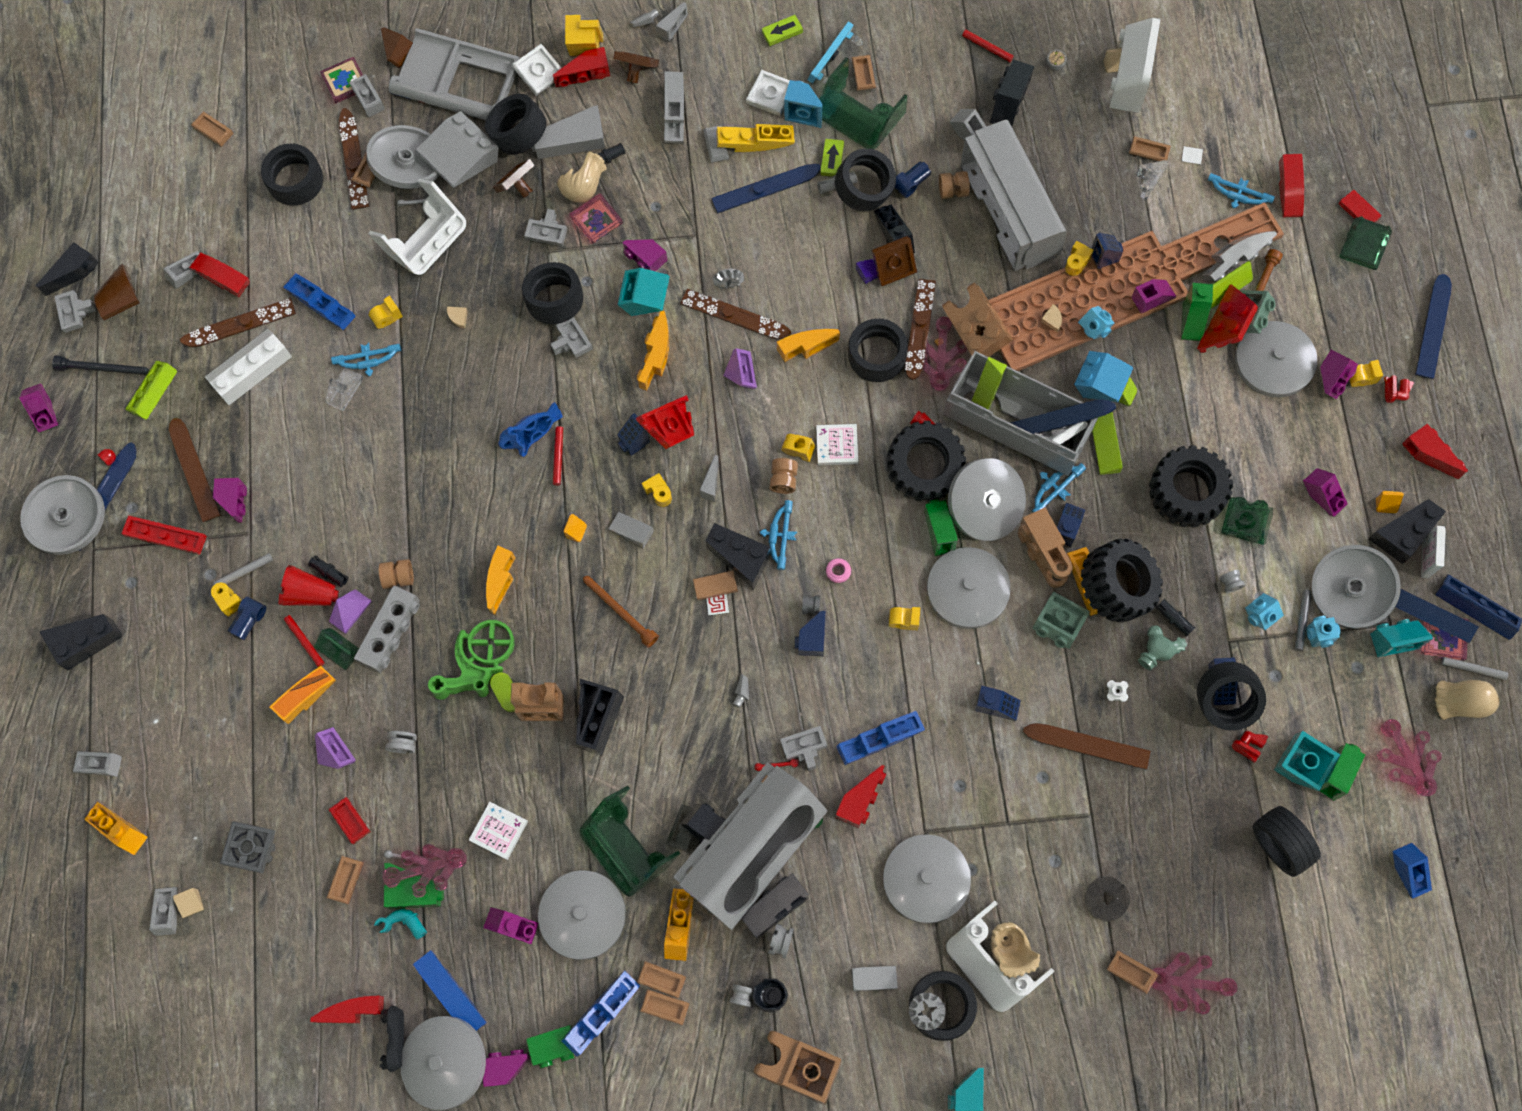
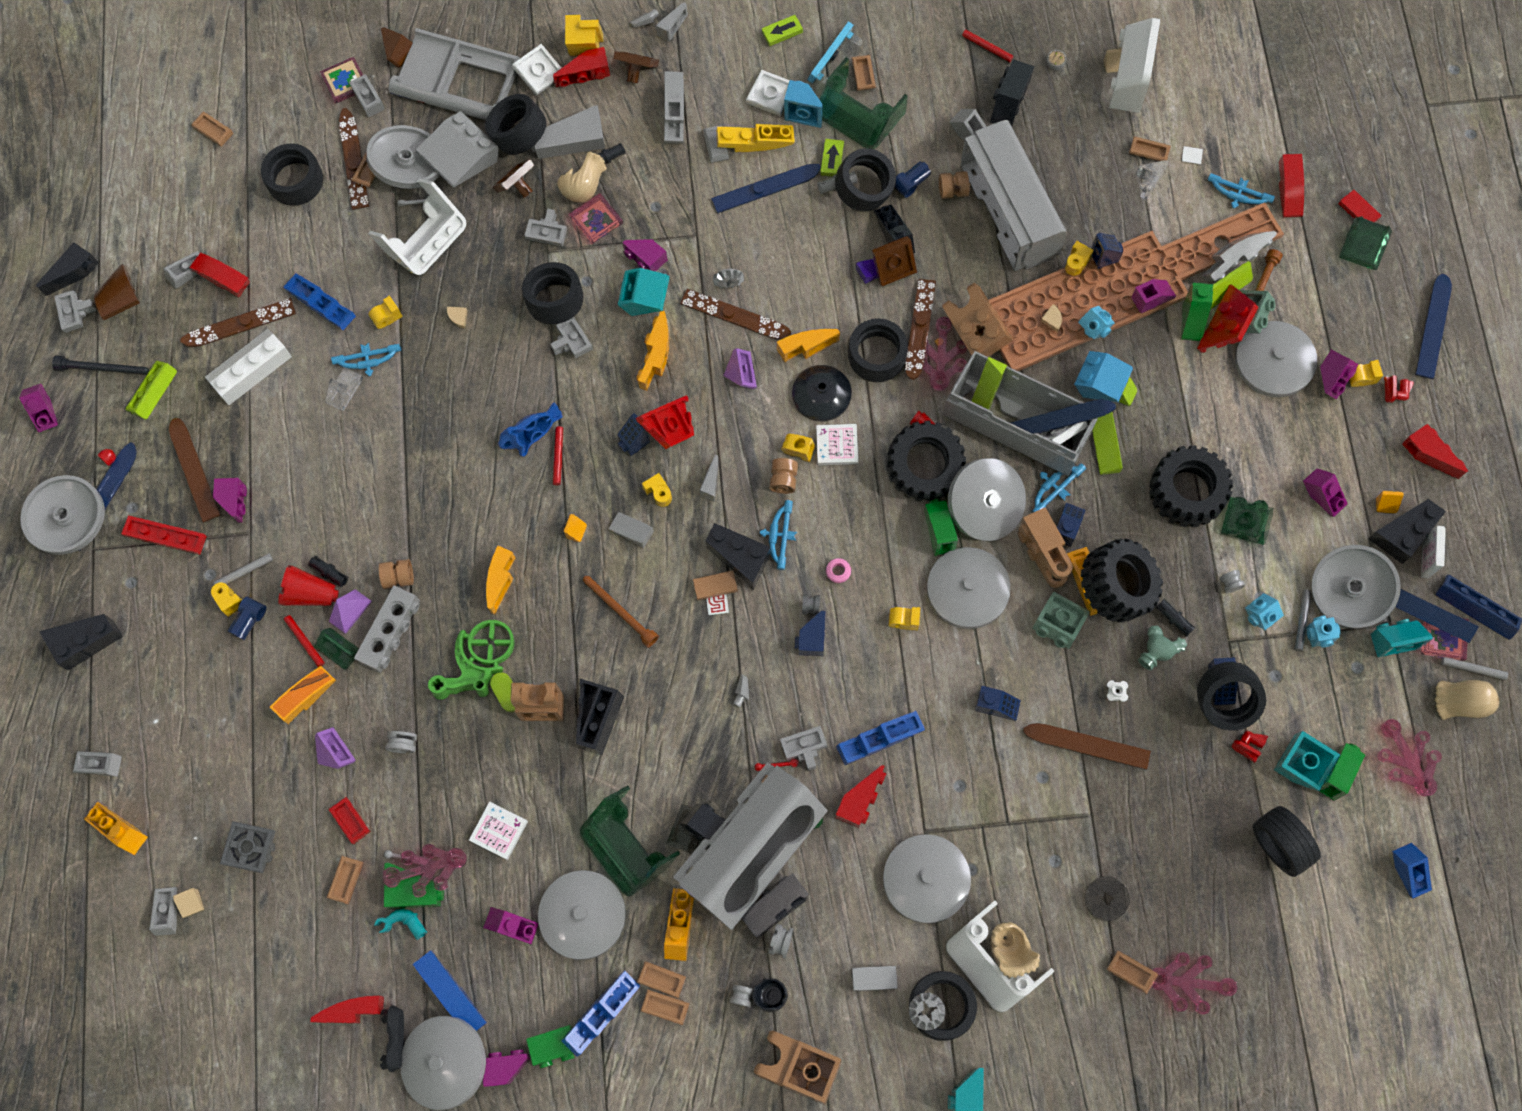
none -> black dish [792,365,852,422]

